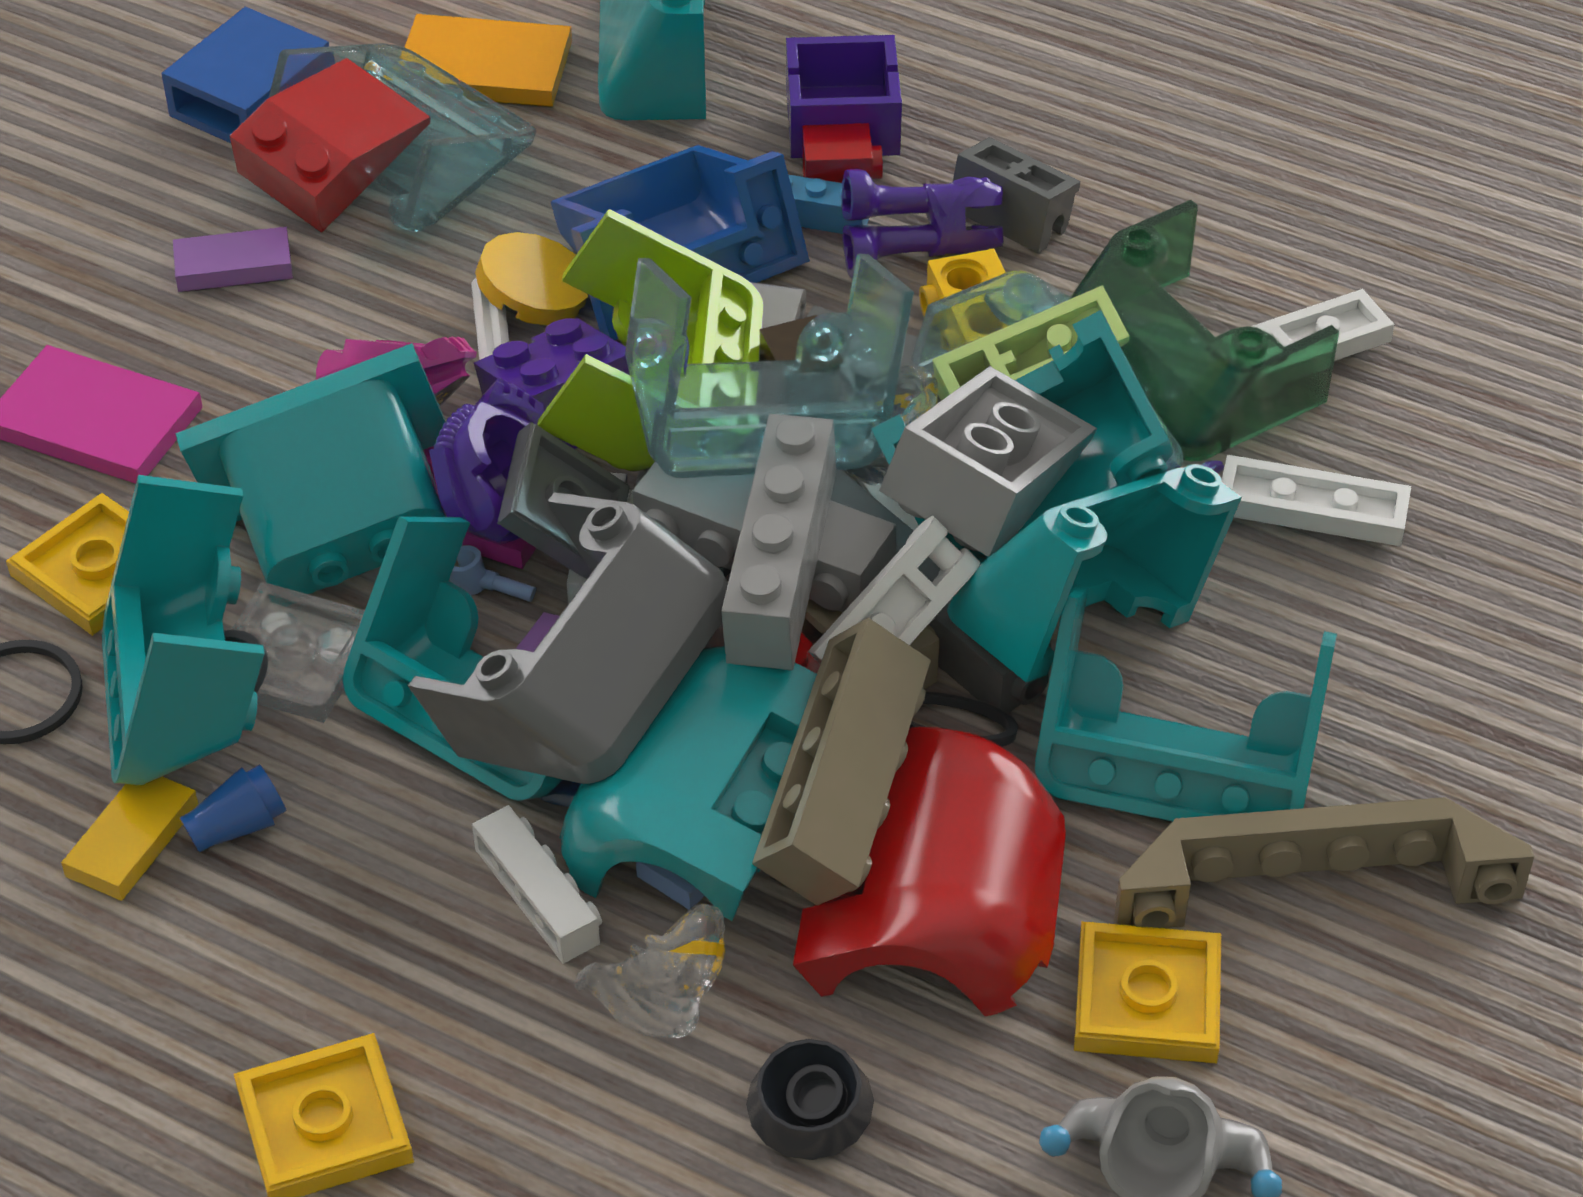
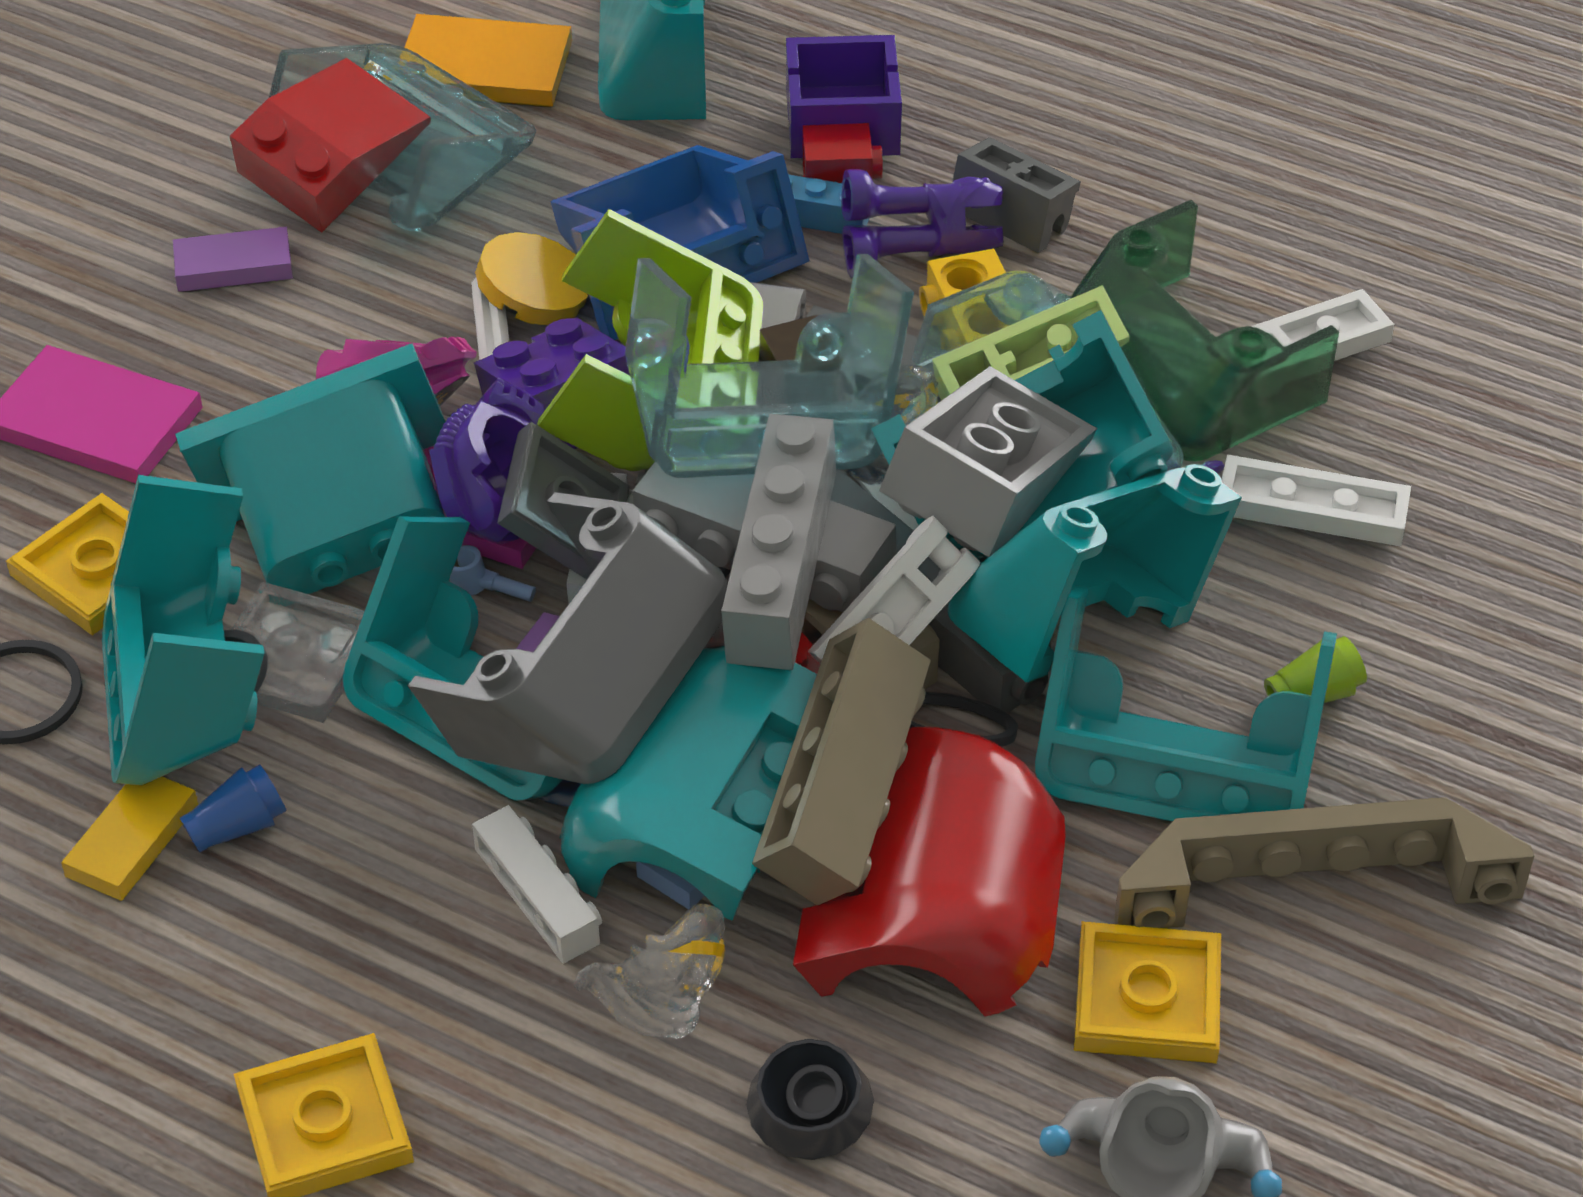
blue brick [161,7,332,143] -> none
none -> lime cone [1264,636,1367,703]

